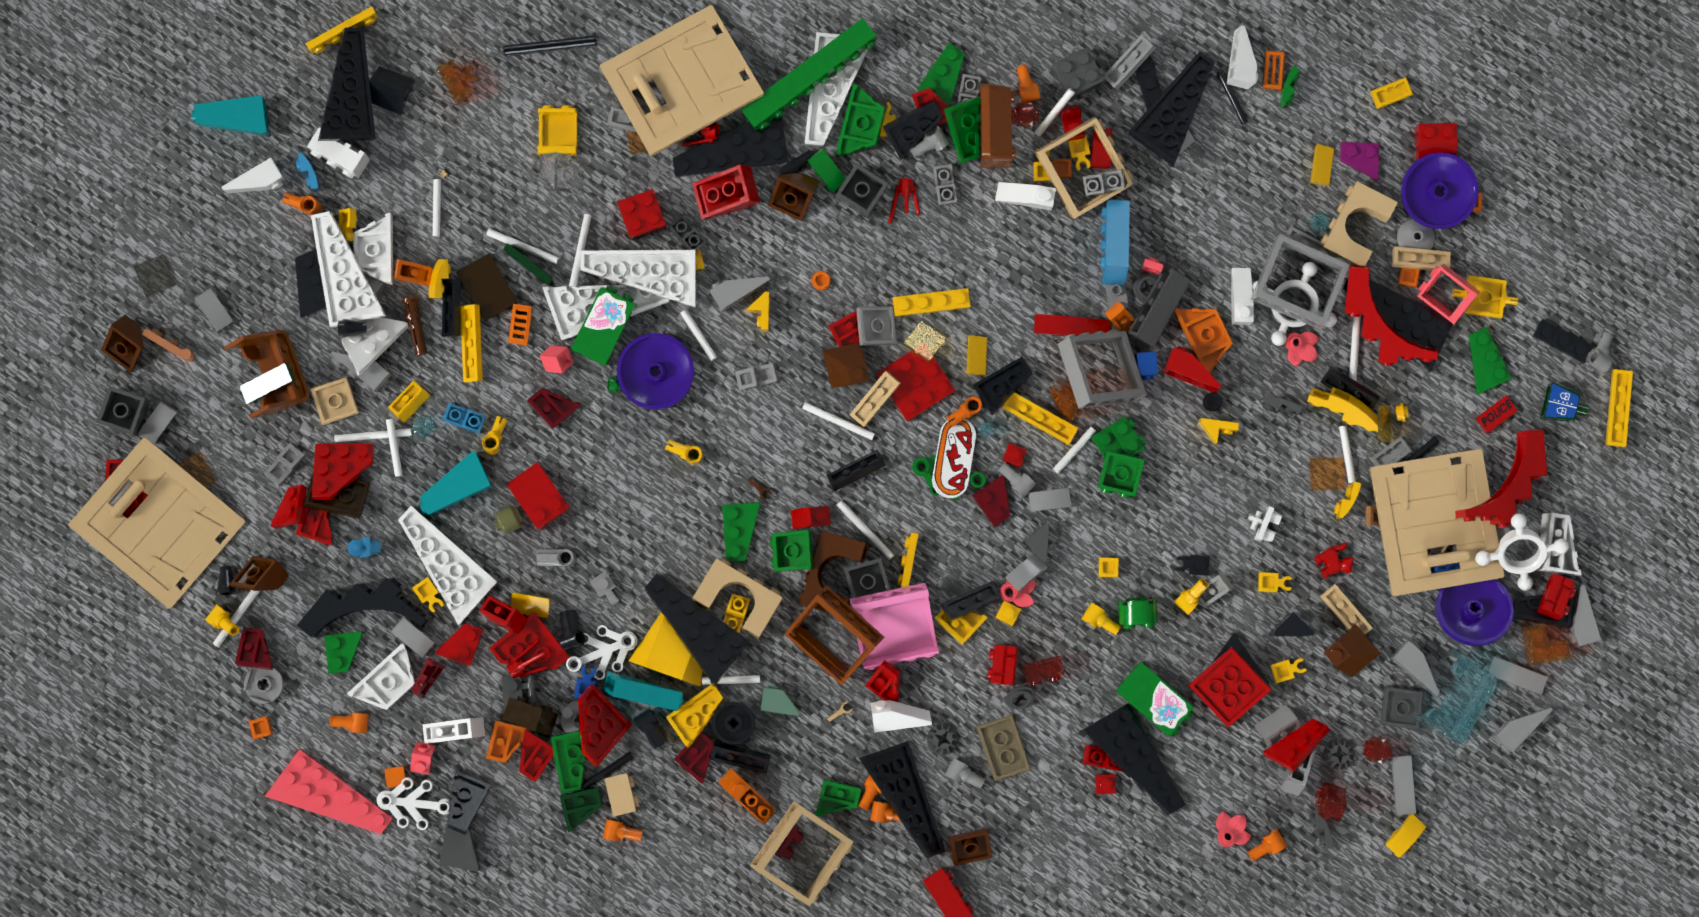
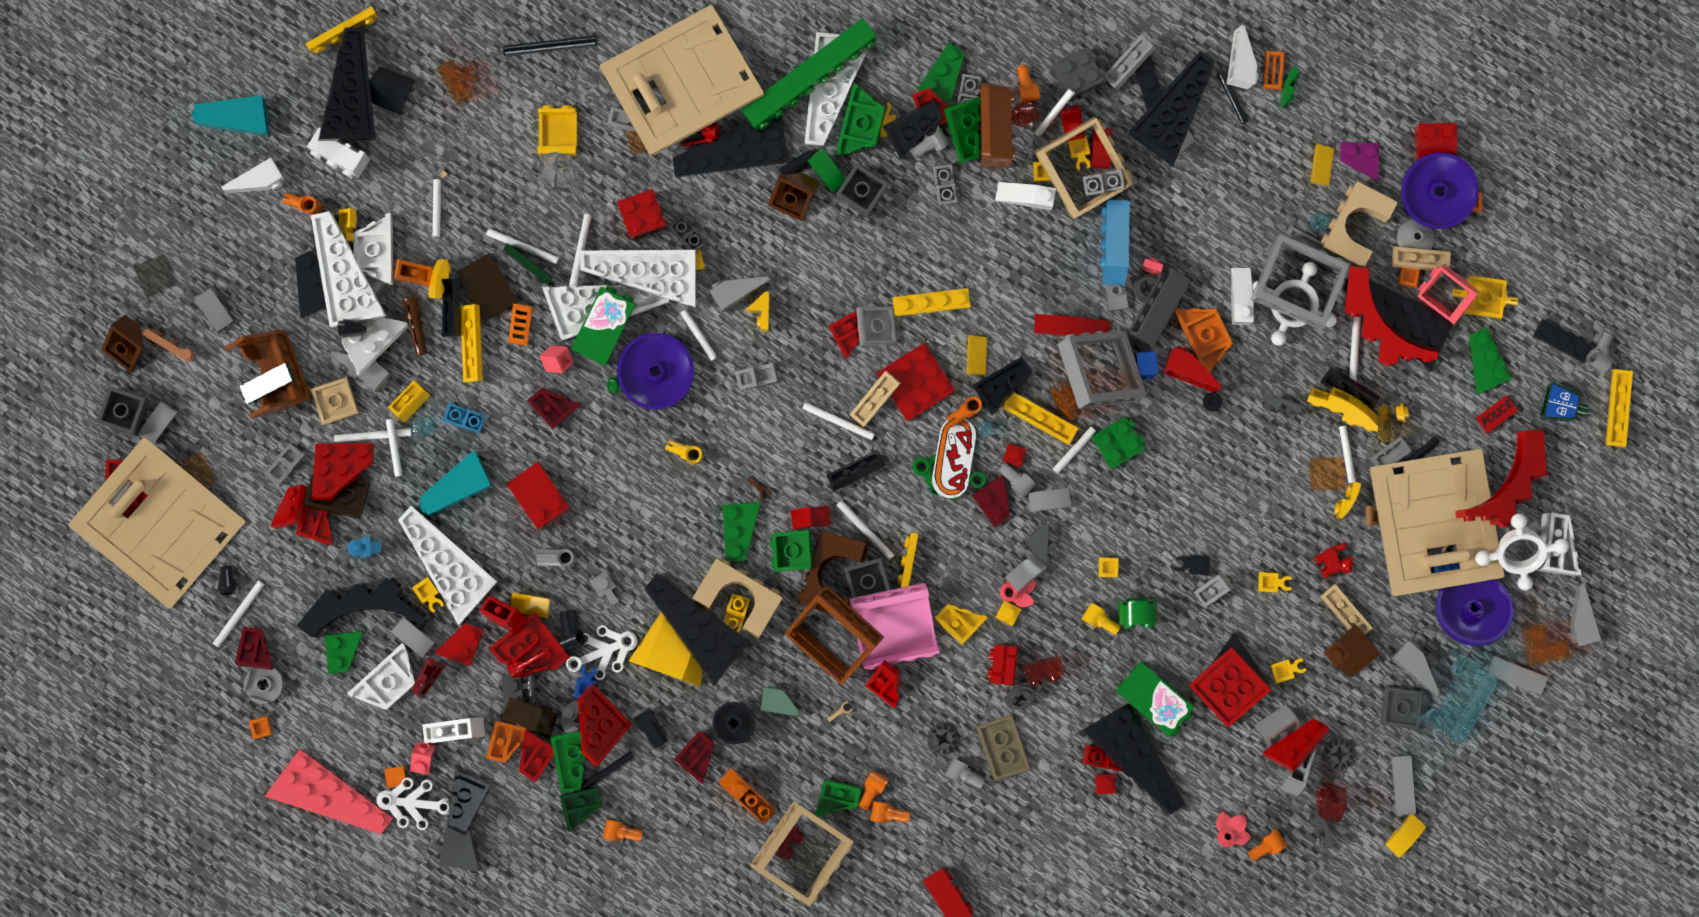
yellow pin [205,604,239,636] -> none
reddish brown slope [230,556,289,591] -> none
dark azure slope [296,153,321,192] -> none
orange pin [330,713,369,733] -> none
yellow pin [482,416,508,455] -> none
olive head [494,506,524,534] -> none
teal slope [603,671,684,711] -> none
tan brick [605,773,640,817] -> none
yellow wing [666,684,725,748] -> none
red slope [692,165,760,220] -> none
white bar [702,675,760,685] -> none
black plate [710,741,771,774] -> none
orange tile [812,271,831,290] -> none
reddish brown slope [822,342,870,388] -> none
black wing [859,741,945,858] -> none
white slope [870,700,932,733] -> none
red plant [888,178,920,224] -> none
clear yellow piece [903,321,947,362] -> none
black plate [941,581,1001,622] -> none
reddish brown slope [948,828,992,866] -> none
orange tile [1052,159,1072,178] -> none
green plate [1098,450,1145,498] -> none
orange slope [1105,302,1135,333] -> none
yellow pin [1174,578,1209,615] -> none
yellow slope [1198,418,1239,445] -> none
white hips [1248,506,1282,542] -> none
black slope [1269,612,1313,637] -> none
coral plate [1285,331,1319,367] -> none
clear red head [1363,737,1393,764] -> none
yellow plate [1370,77,1413,109] -> none
light grey slope [1493,708,1553,752] -> none
black wing [1513,595,1574,629] -> none
red brick [1537,573,1576,620] -> none

